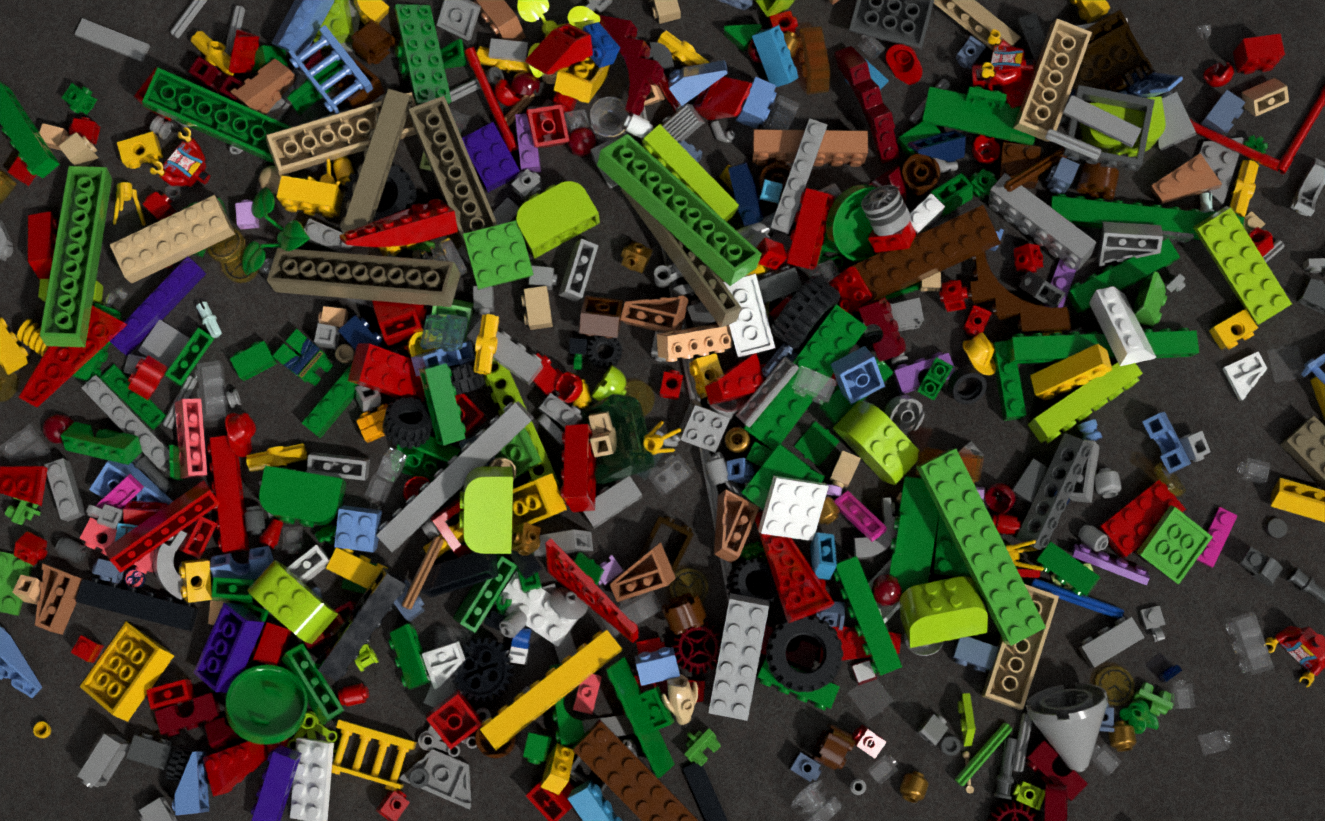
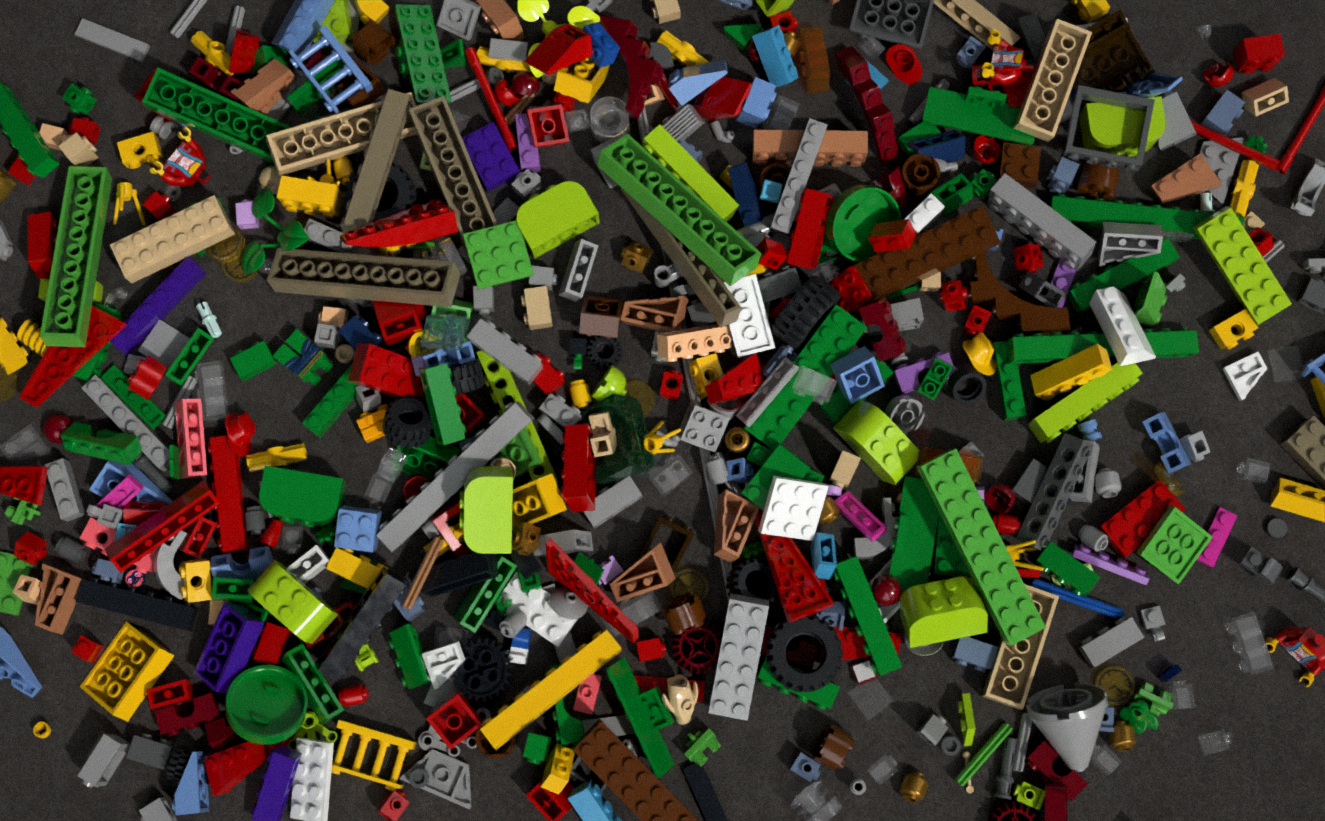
light grey bush [226,389,242,408] -> none
light grey brick [307,452,370,480] -> none
yellow piece [474,314,499,375] -> none
red hair [555,371,583,403] -> none
dark red hair [568,127,596,157] -> none
white brick [623,113,653,138] -> none
medium blue brick [635,647,680,686] -> none
green piece [794,421,840,467] -> none
brick [852,724,886,758] -> none
light grey wheel [861,185,911,236] -> none
reddish brown axle [1004,146,1067,192] -> none
light grey axle [1045,129,1101,159] -> none
light grey tile [1062,95,1142,147] -> none

